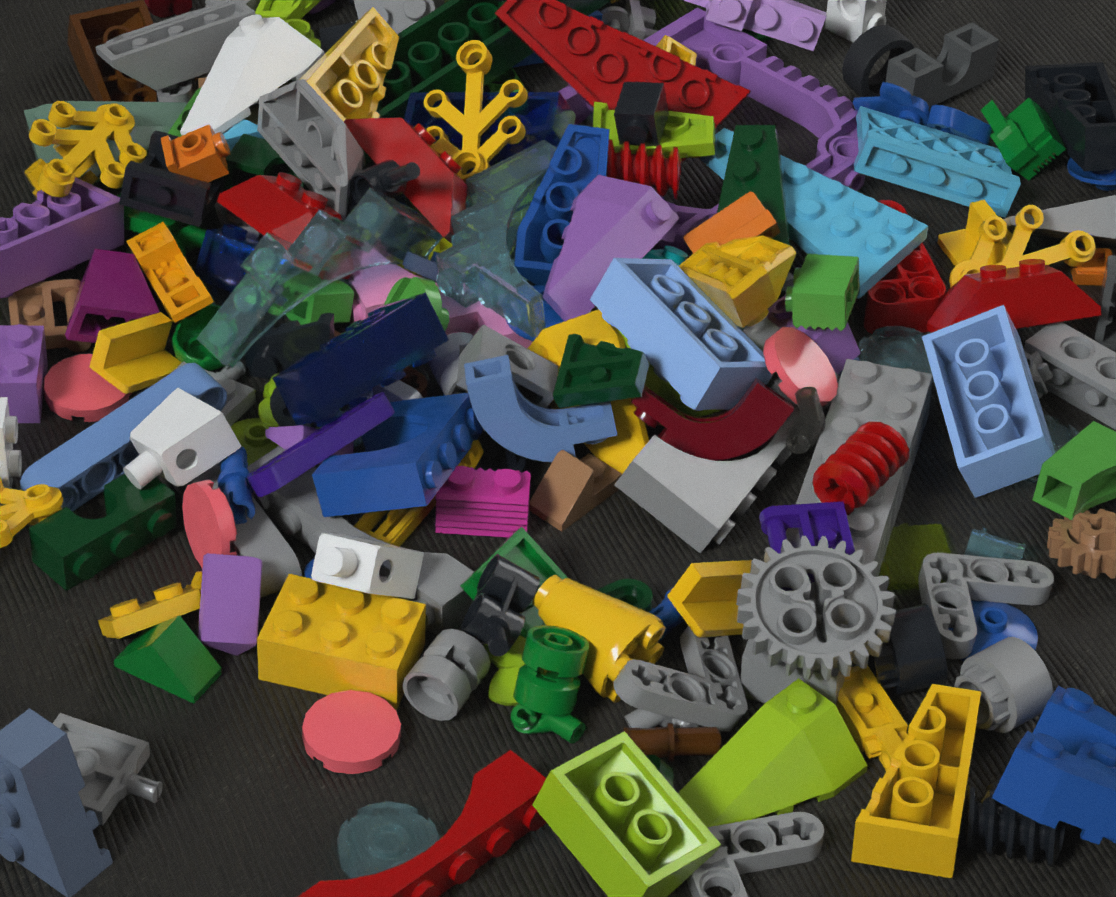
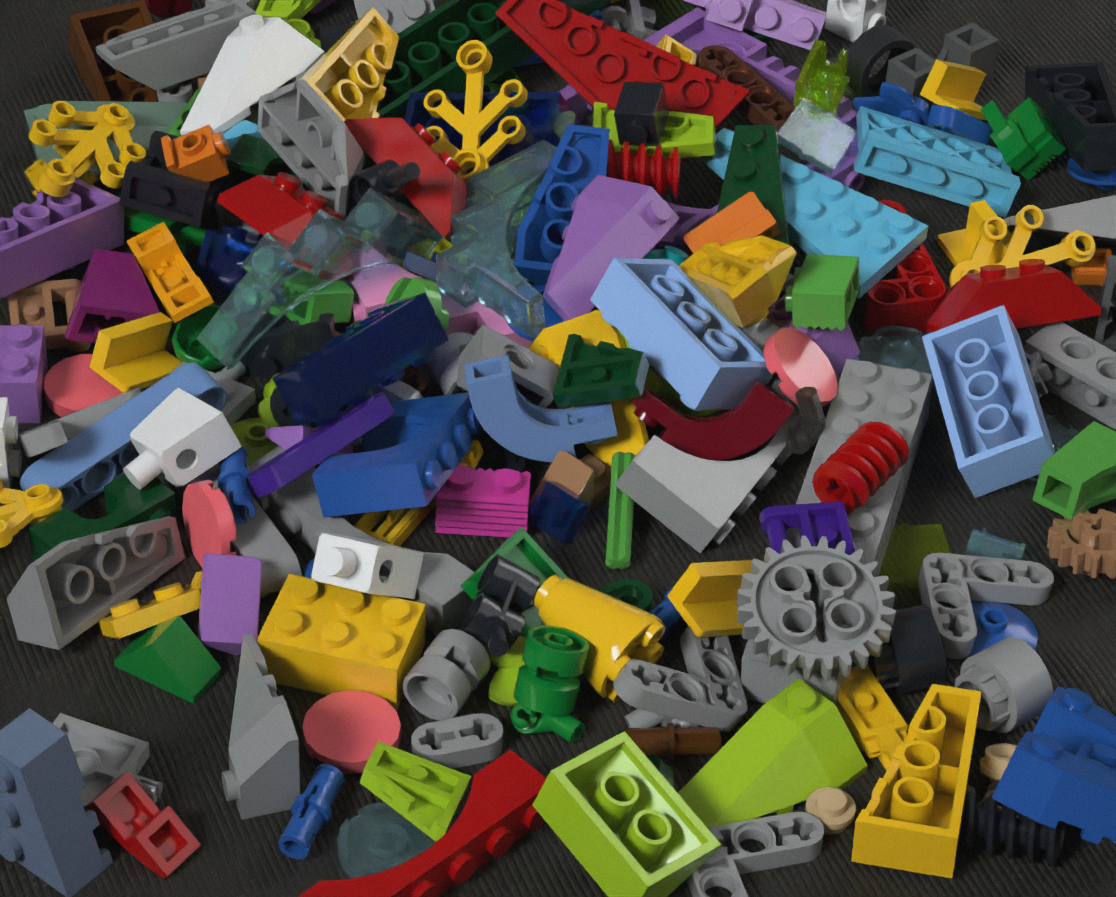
none -> light grey wedge [7,516,185,650]
none -> light grey beam [18,387,141,457]
none -> red slope [85,771,201,878]
none -> light grey wedge [222,634,300,820]
none -> blue pin [278,764,345,859]
none -> lime wing [360,741,472,842]
none -> light grey beam [411,713,503,769]
none -> clear blue tile [528,481,591,544]
none -> bright green axle [605,451,636,570]
none -> copper beam [698,45,802,143]
none -> clear light blue piece [778,97,858,175]
none -> clear neon green hinge [793,40,850,126]
none -> tan plate [805,787,856,835]
none -> yellow panel [920,59,987,121]
none -> tan plate [980,743,1017,782]

